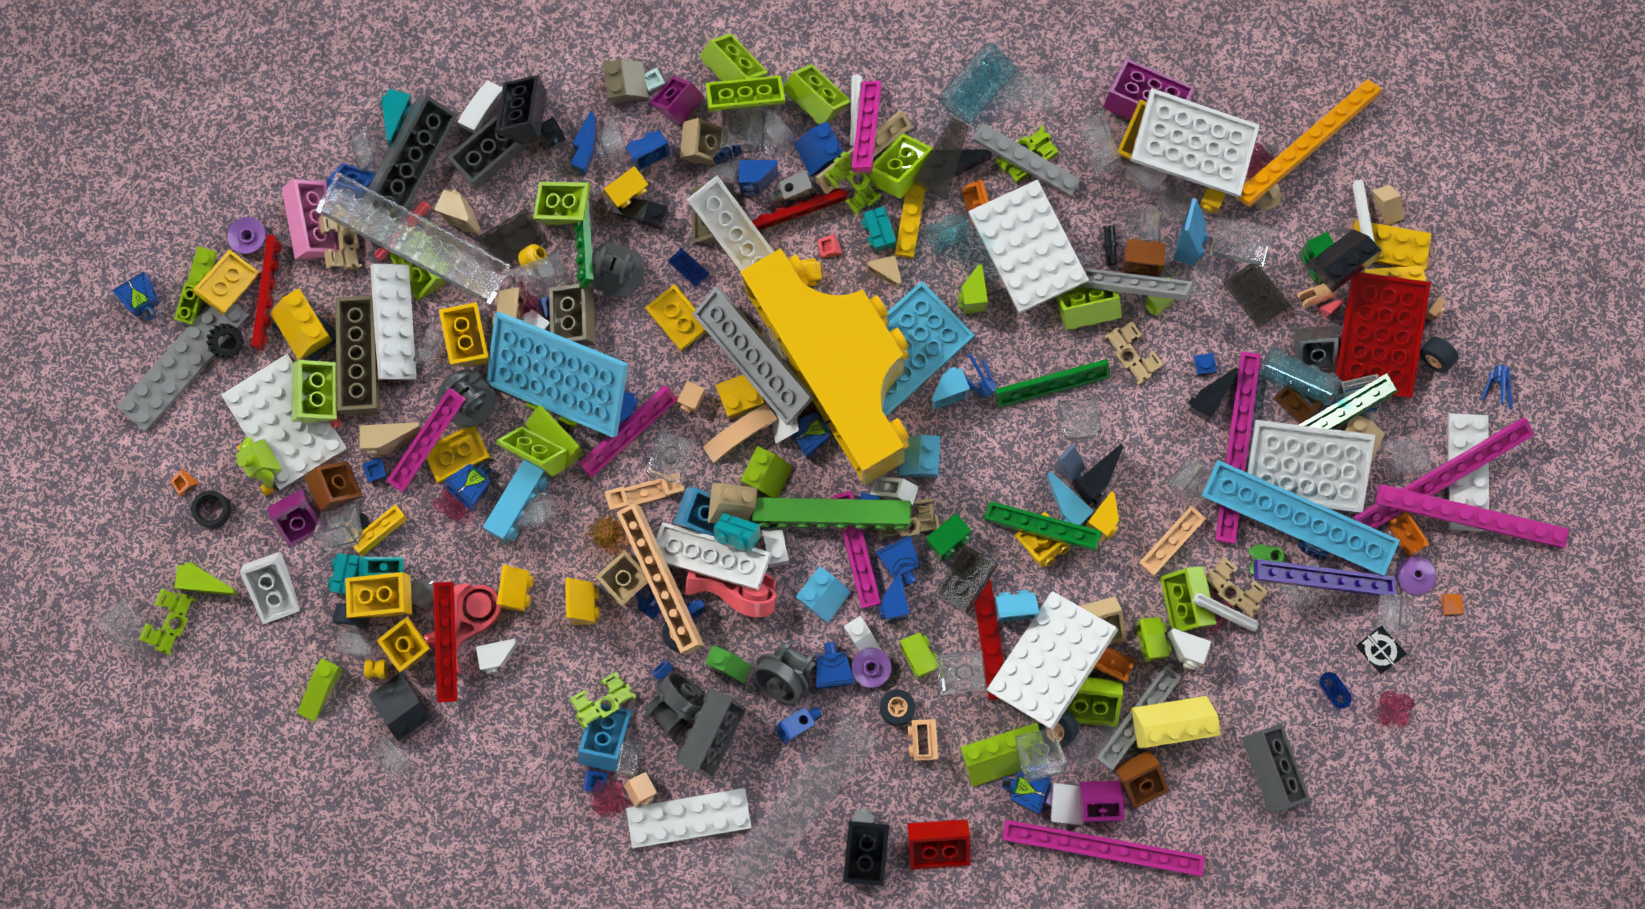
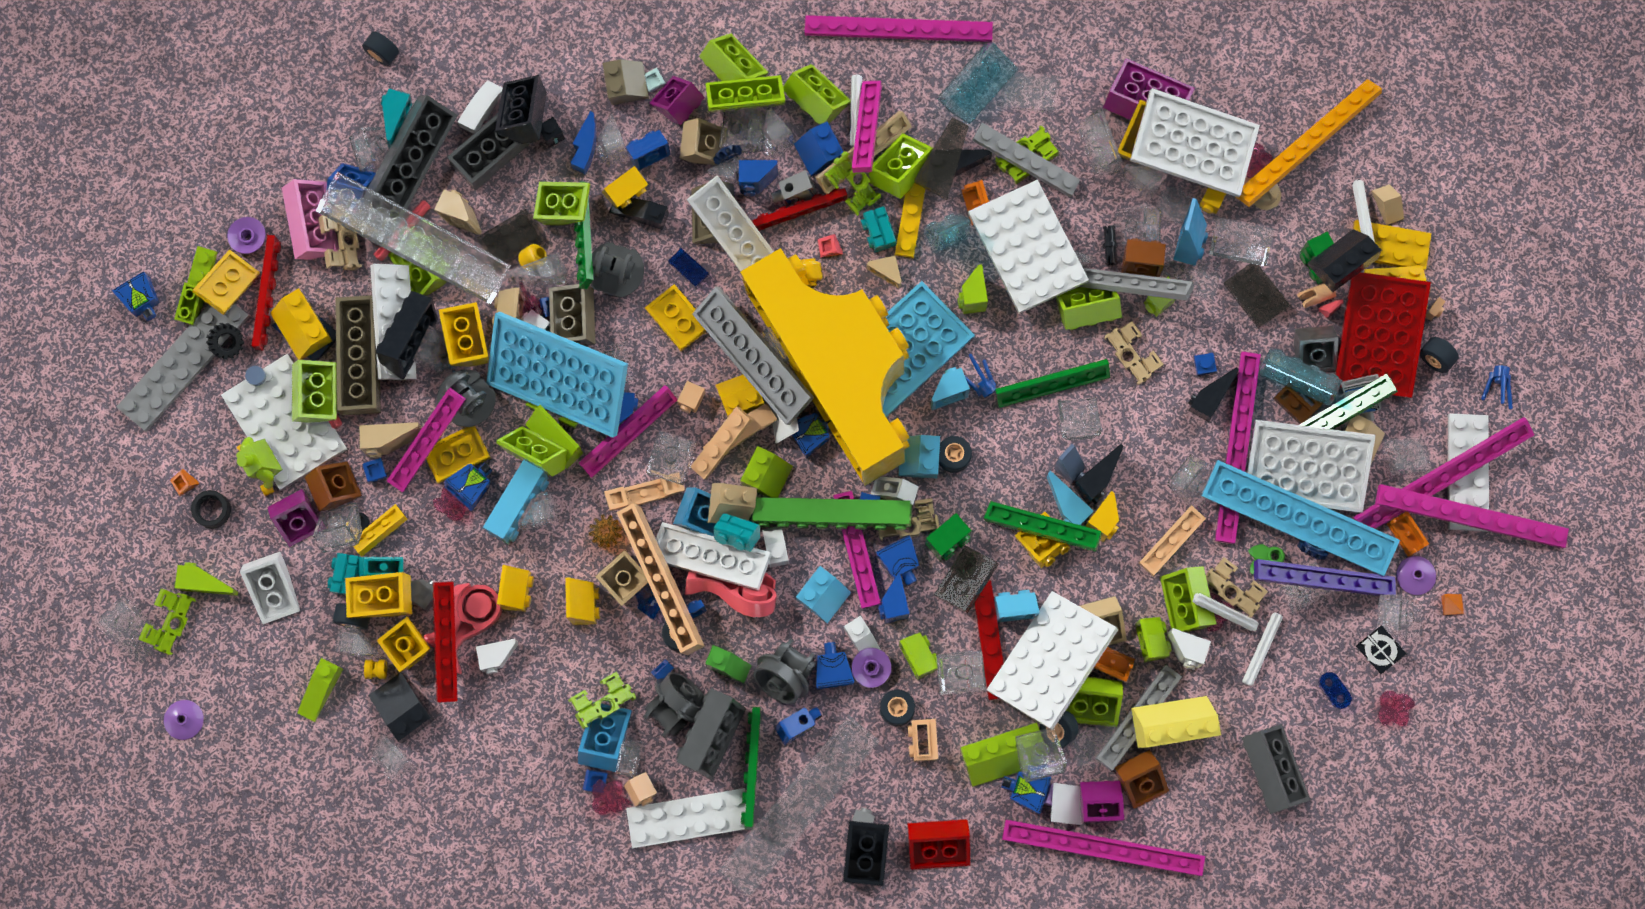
none -> medium lavender dish [164,700,204,740]
none -> sand blue tile [245,366,266,386]
none -> black wheel [362,31,399,66]
none -> black slope [376,291,438,380]
none -> light nougat plate [690,407,753,480]
none -> green plate [741,707,761,830]
none -> dark pink plate [805,15,993,42]
none -> black wheel [939,436,972,473]
none -> white axle [1243,612,1283,686]

